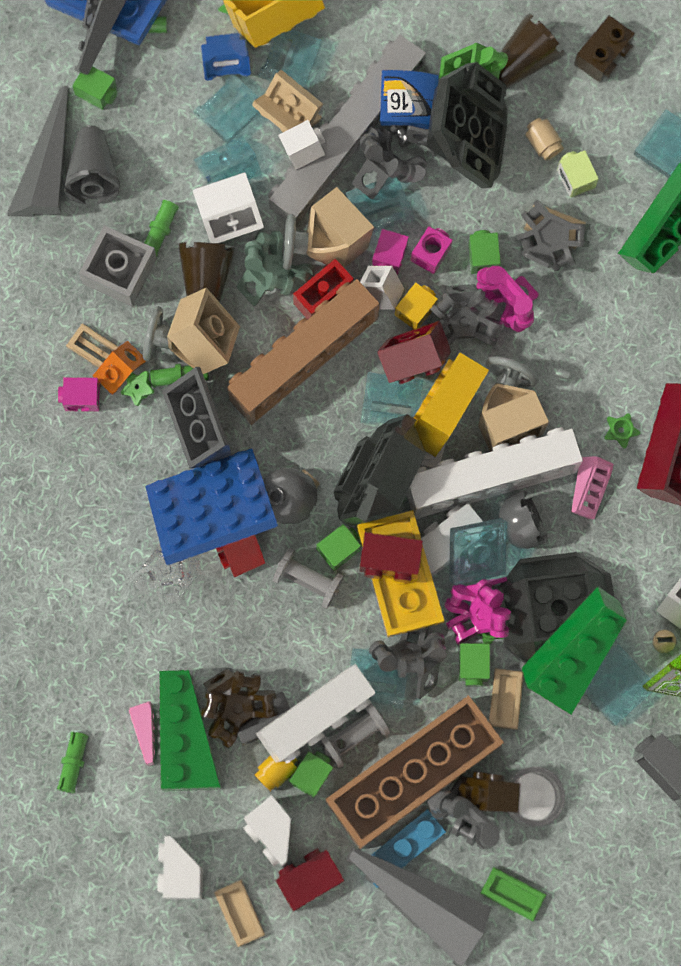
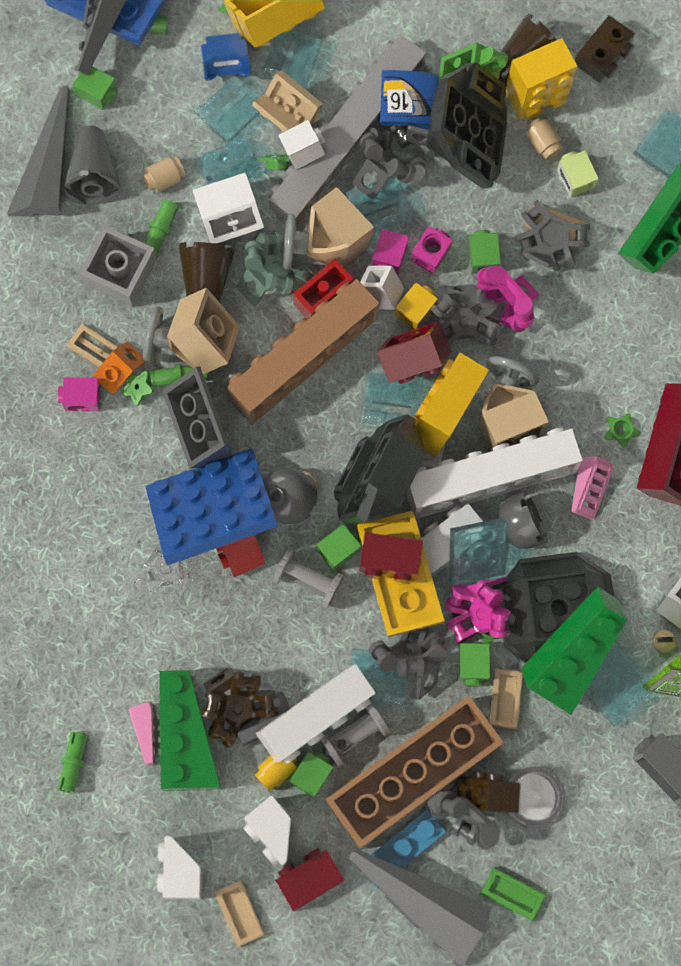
none -> tan brick [143,157,186,193]
none -> bright green plate [259,154,291,170]
none -> yellow piece [506,38,577,120]

